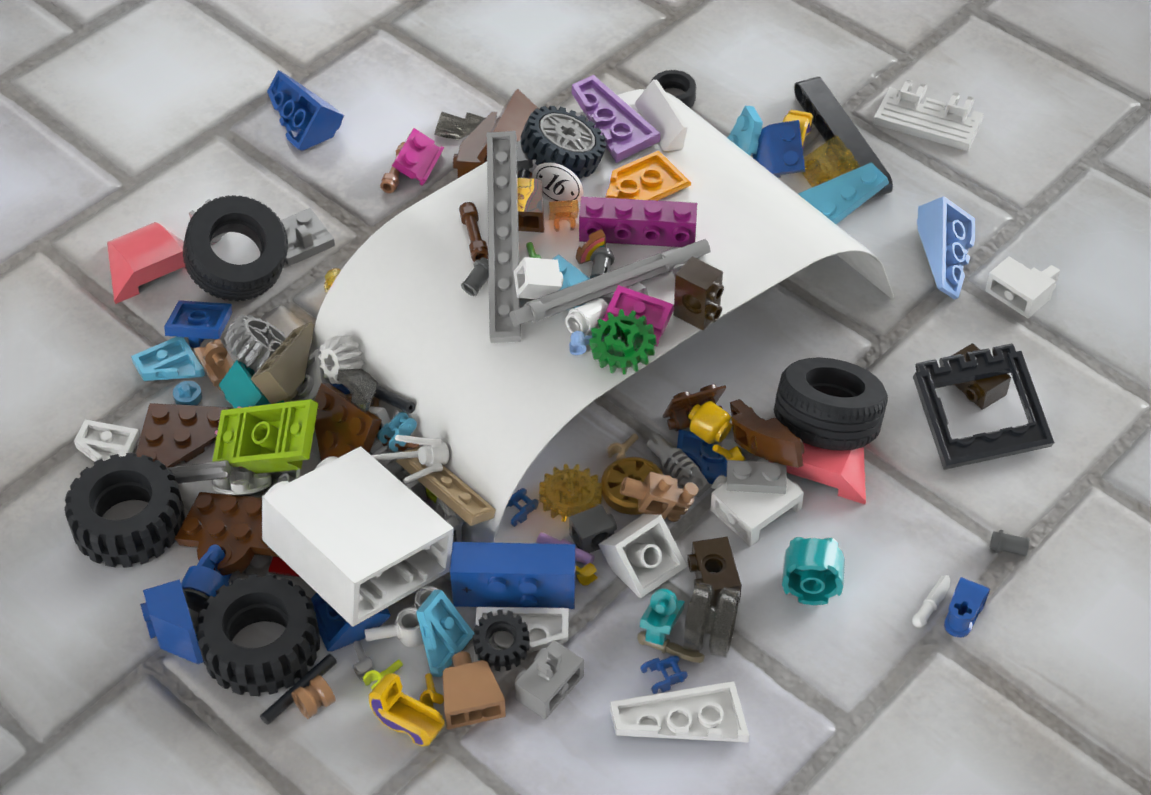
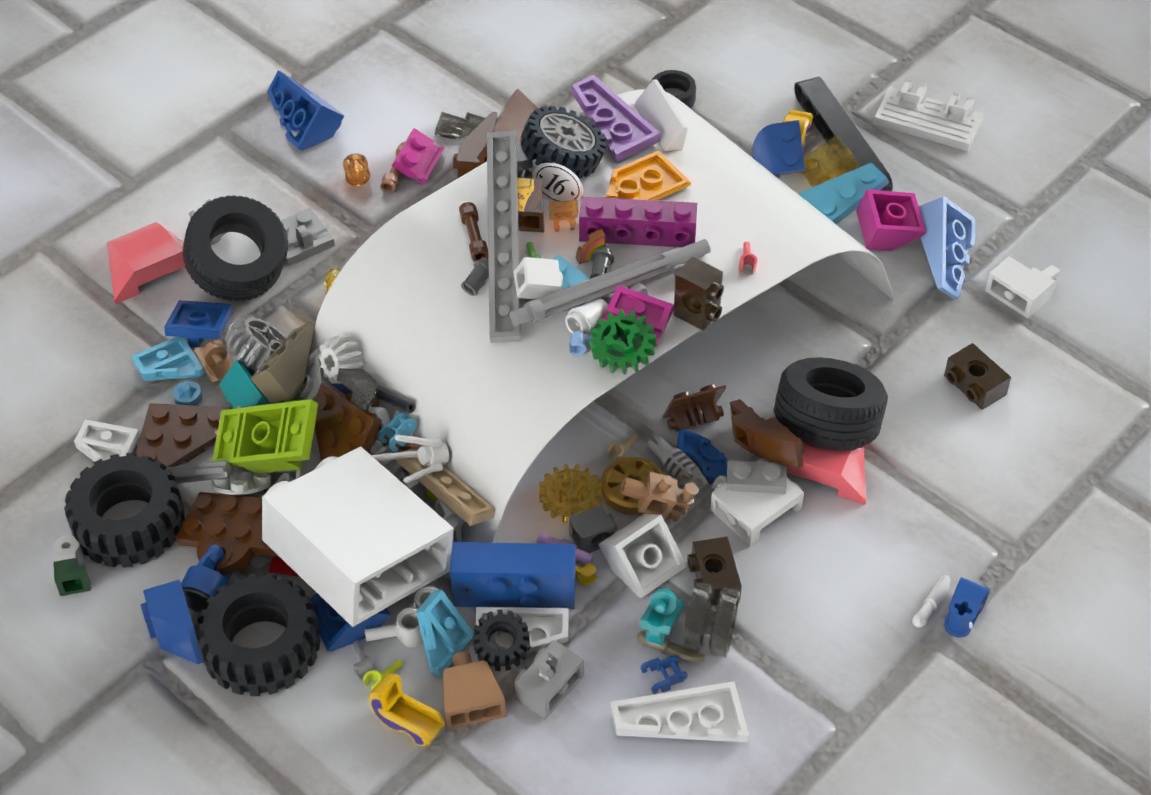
black bar [260,654,337,725] -> none
medium nougat wheel [291,675,336,719] -> none
yellow hand [419,673,444,709] -> none
blue piece [506,488,539,527] -> none
yellow head [688,401,732,444] -> none
yellow hand [713,445,746,461] -> none
medium azure wing [727,105,763,156] -> none
teal brick [782,537,845,606] -> none
black hinge [913,343,1055,470] -> none
dark grey pin [990,530,1030,557] -> none
none -> dark green leg [53,535,91,596]
none -> clear orange wheel [343,153,370,186]
none -> coral hand [738,242,758,273]
none -> dark pink slope [856,189,926,251]

